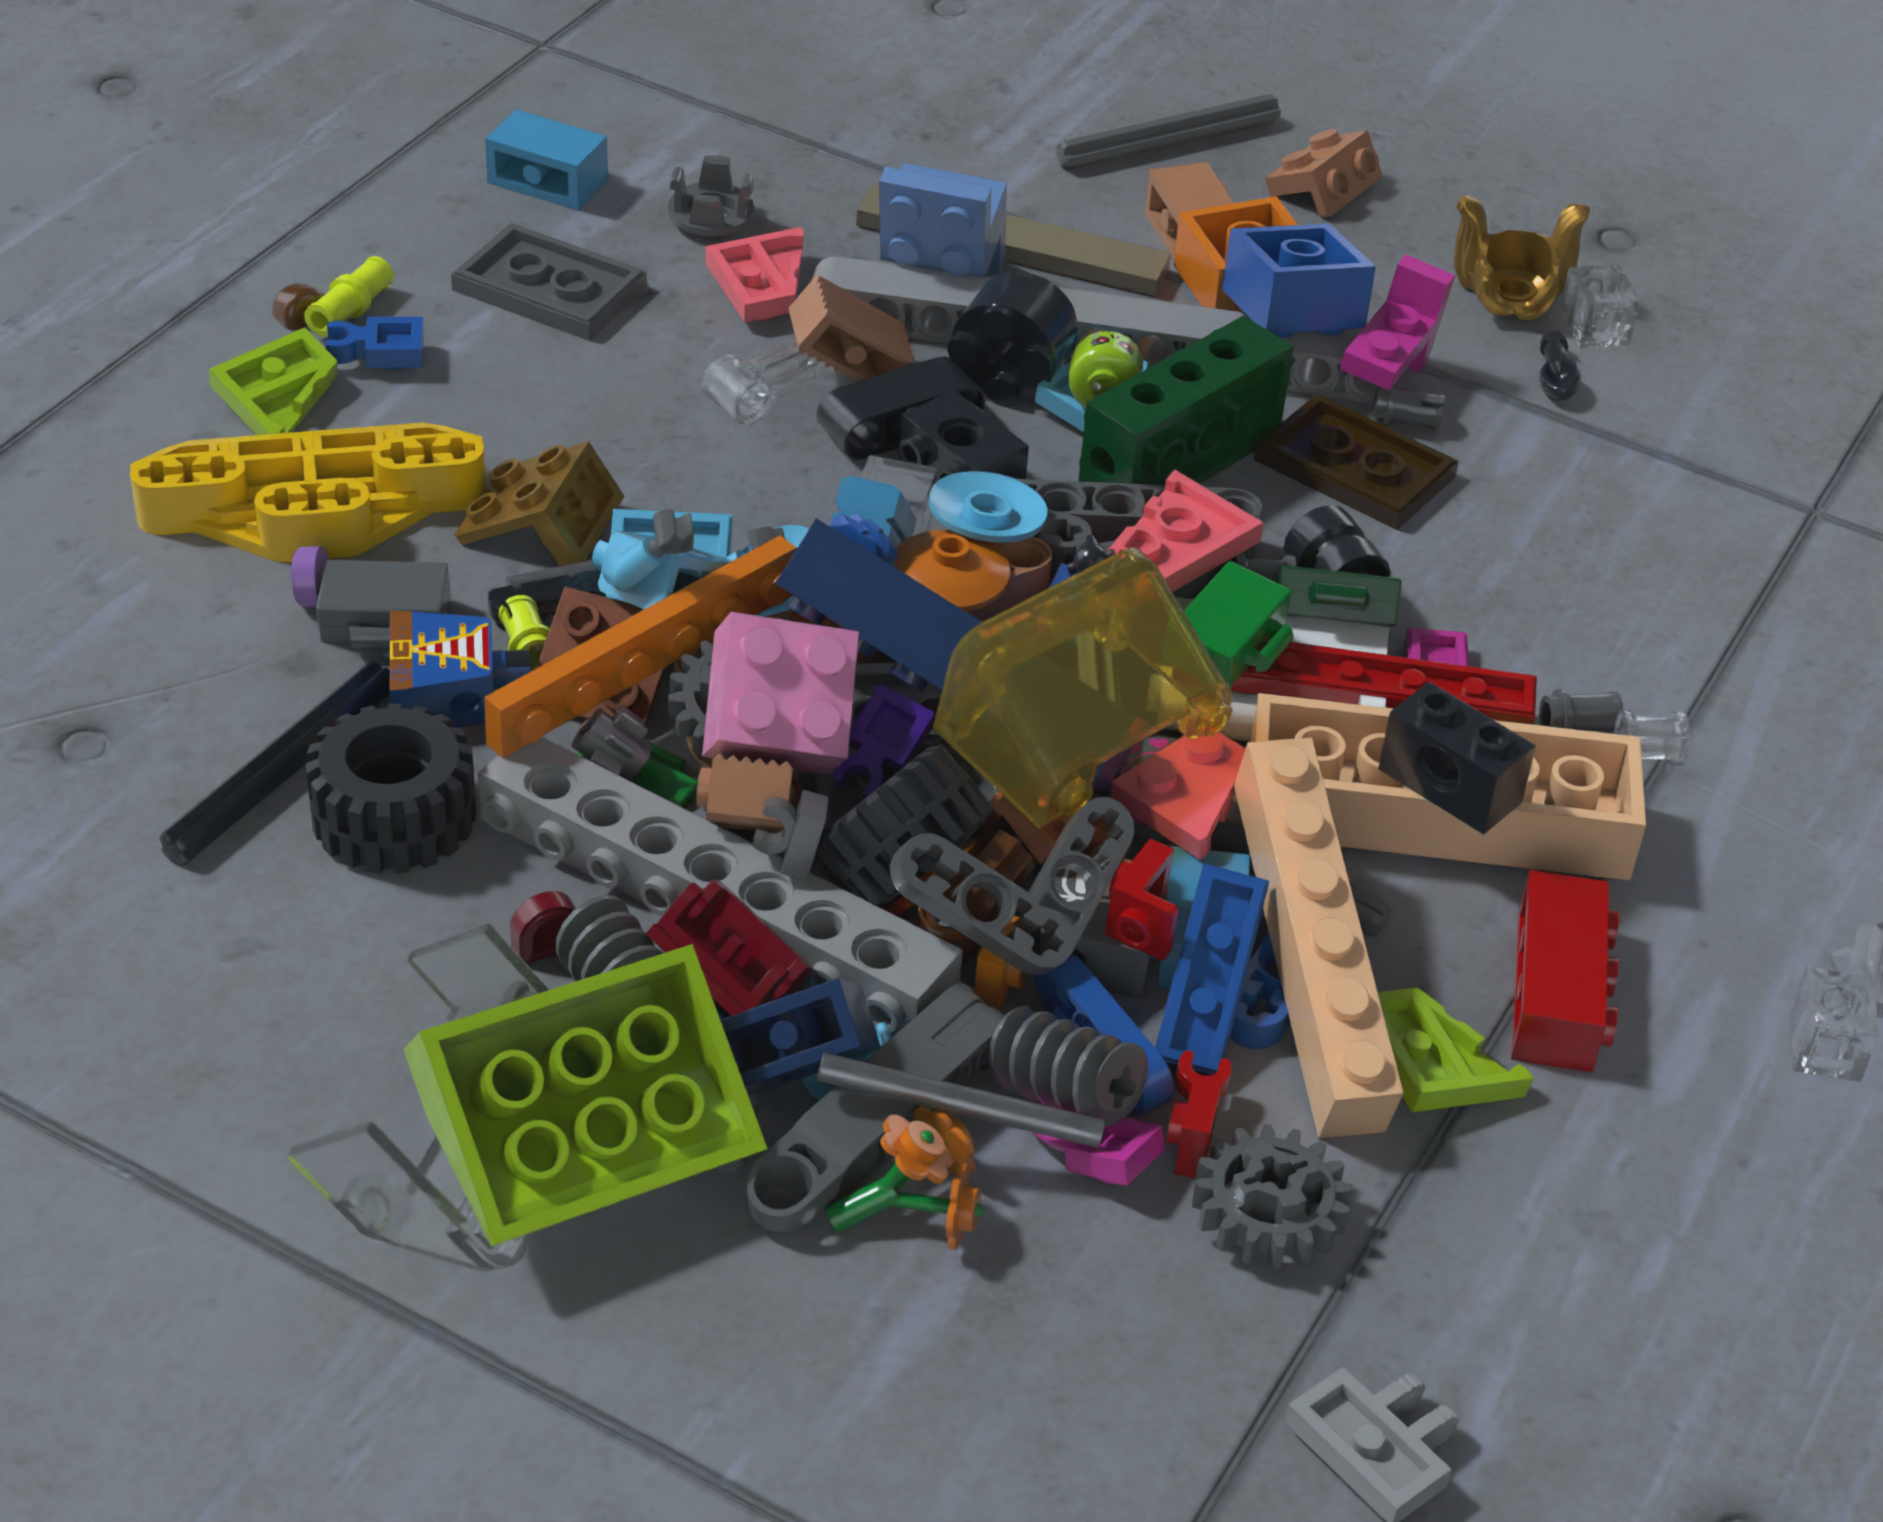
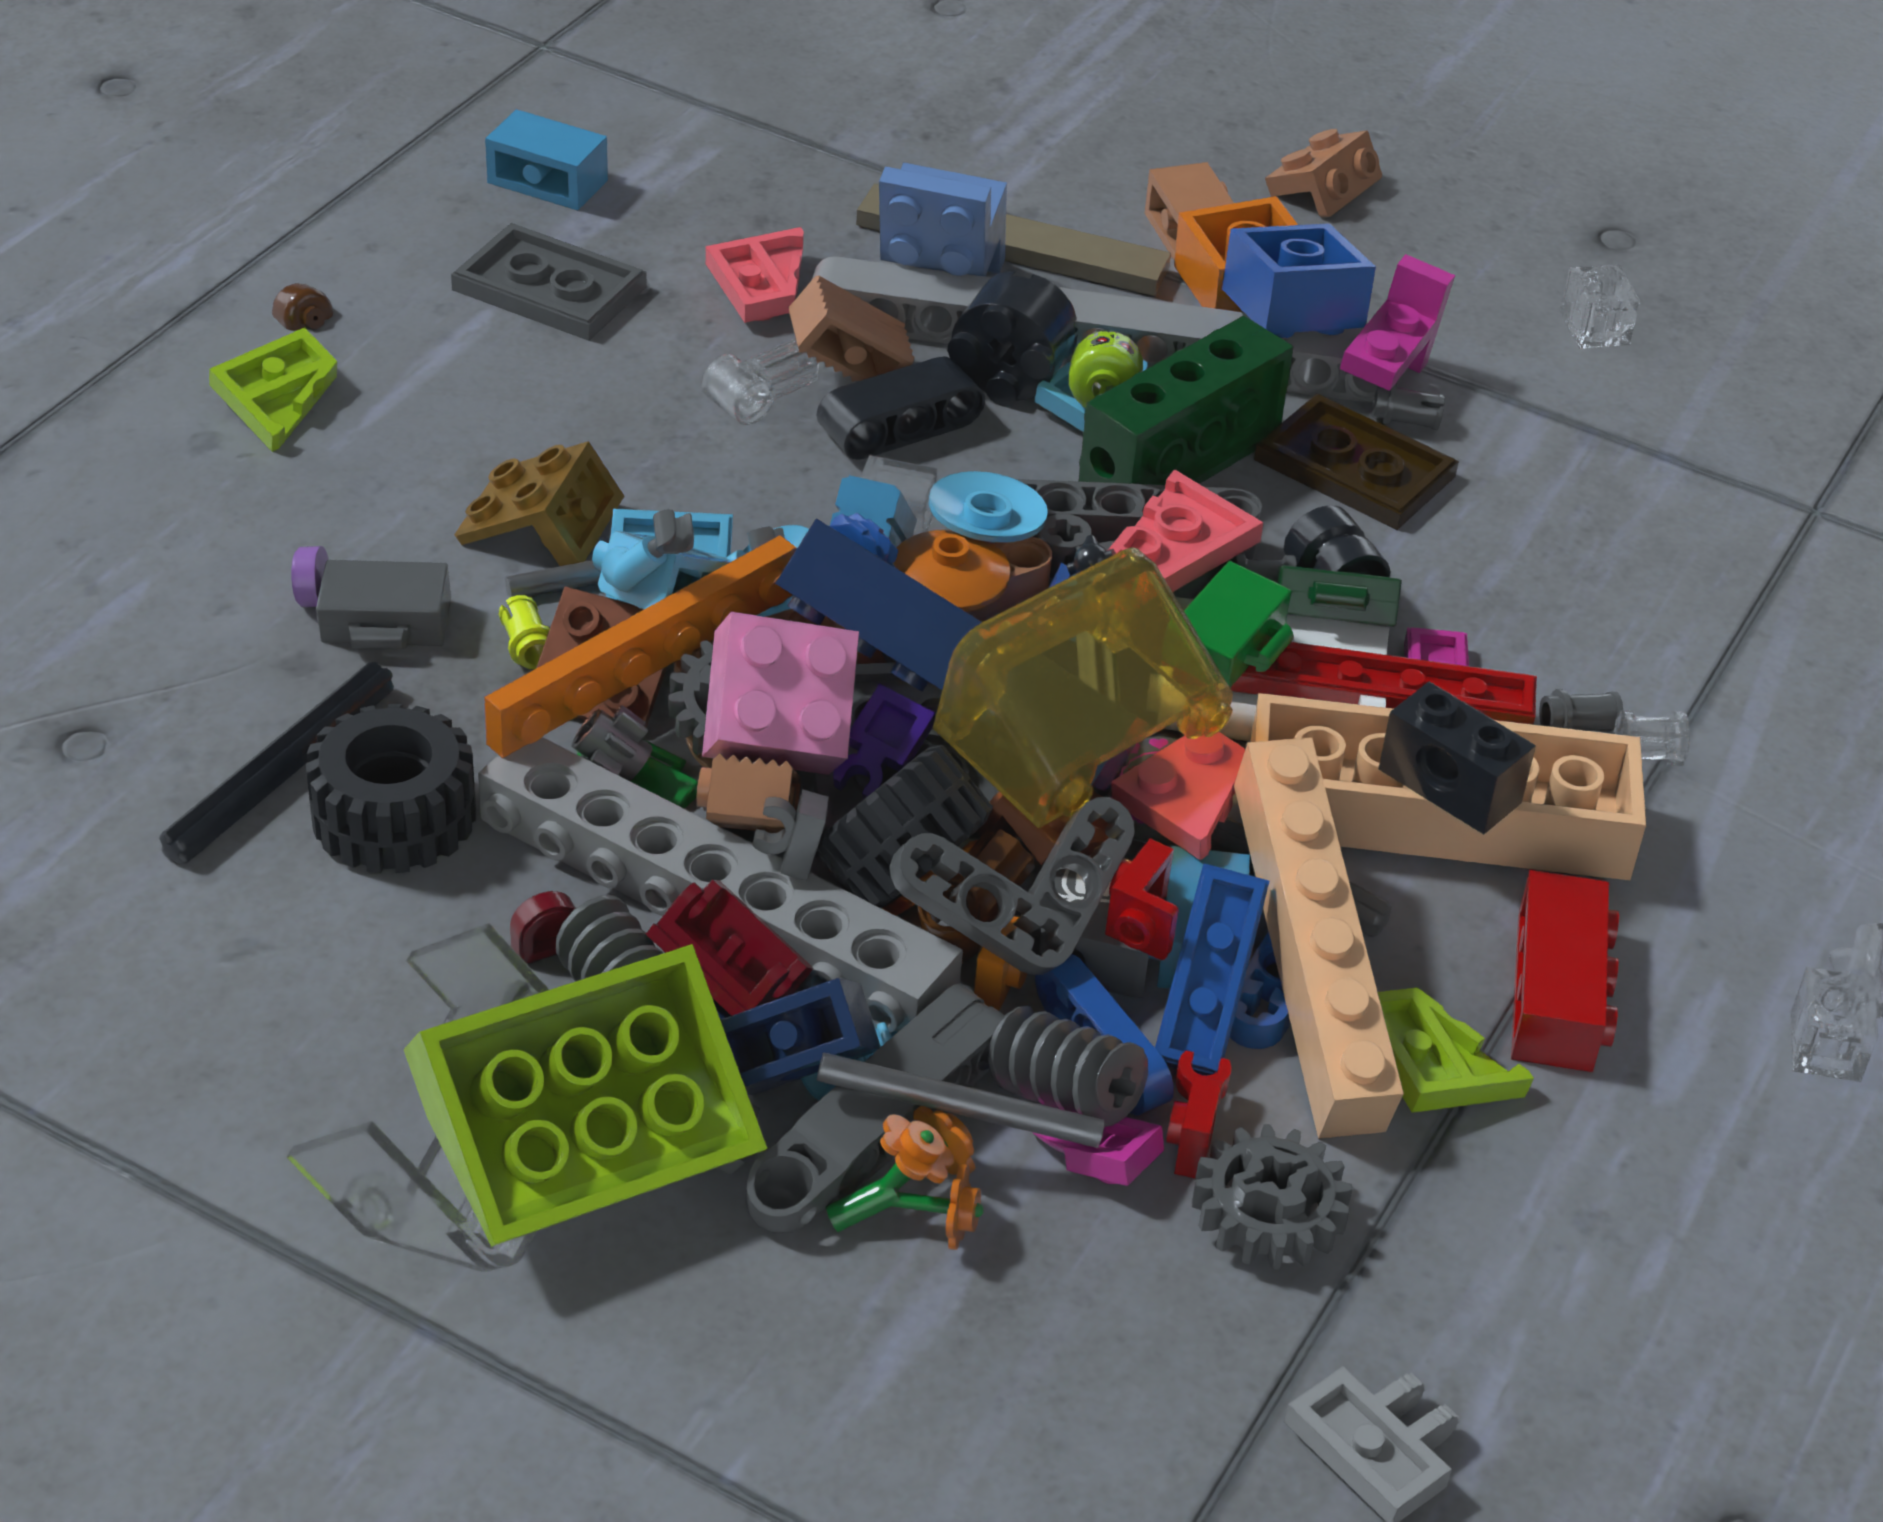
yellow connector [130,422,486,563] -> none
neon yellow pin [304,256,395,337] -> none
blue plate [325,317,424,370] -> none
blue torso [390,611,531,727] -> none
black axle [487,569,606,624] -> none
dark grey piece [668,155,755,238] -> none
black brick [899,390,1029,485] -> none
dark grey axle [1056,94,1281,170] -> none
pearl gold hair [1454,195,1590,321] -> none
black piece [1539,331,1581,400] -> none

